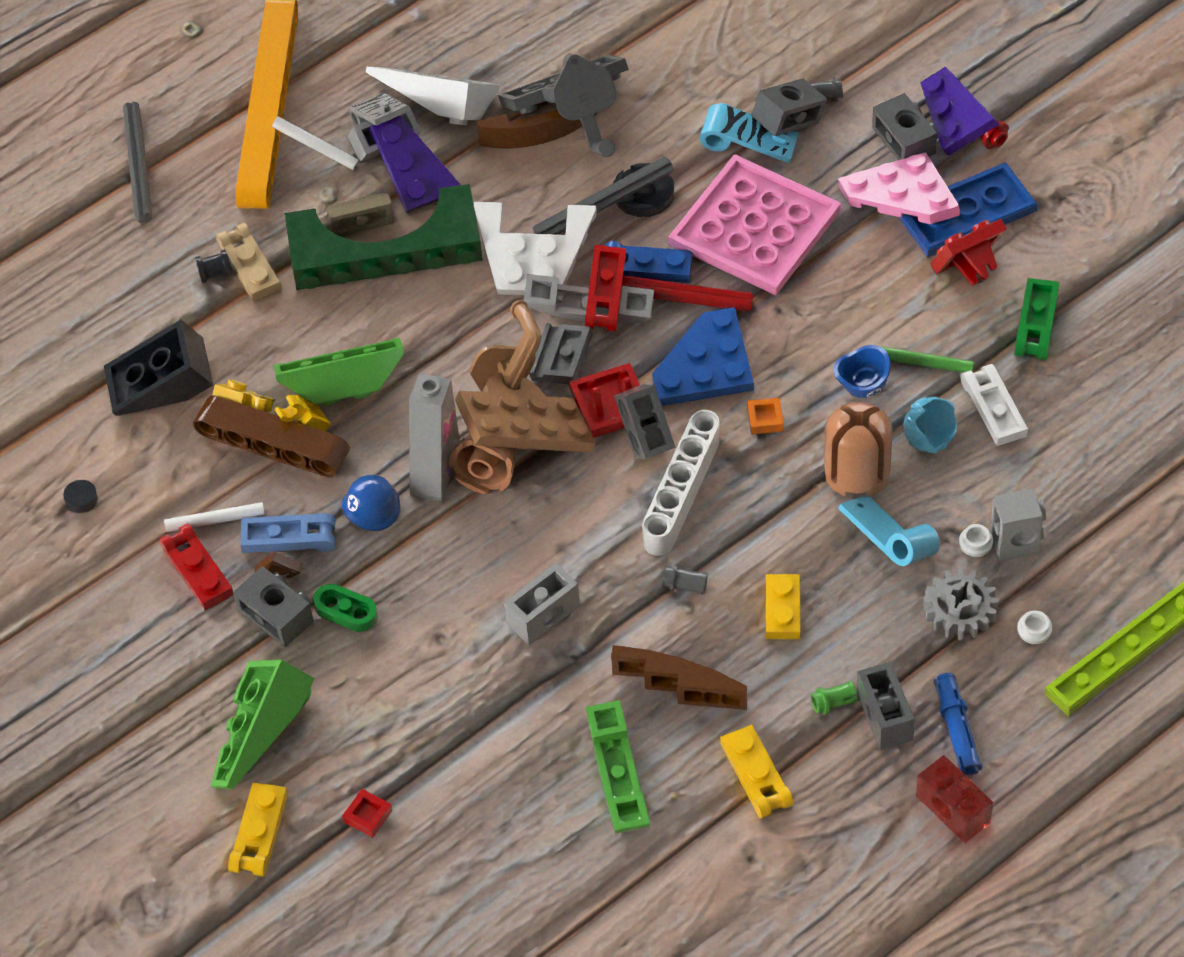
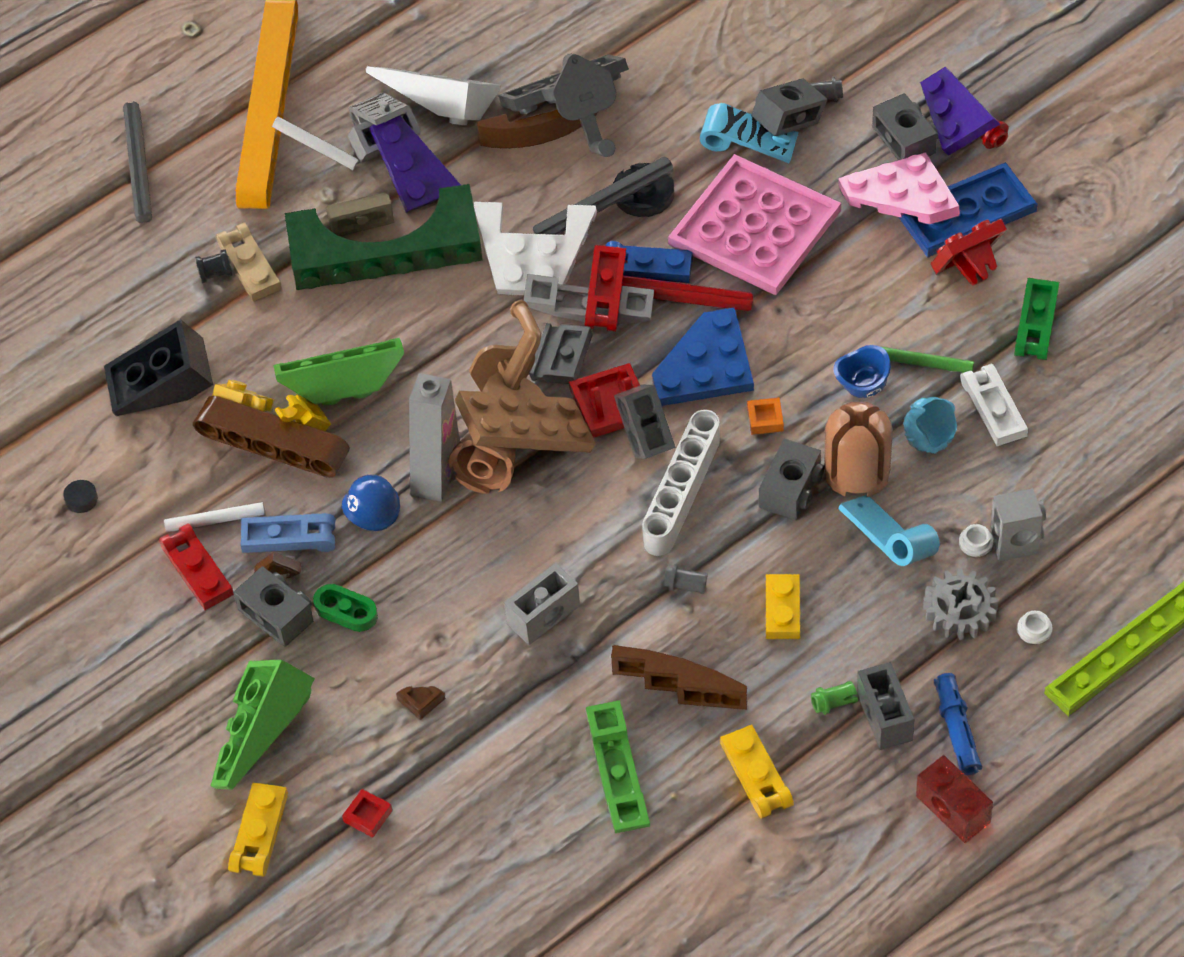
none -> reddish brown tile [396,686,446,720]
none -> dark grey brick [759,438,825,520]

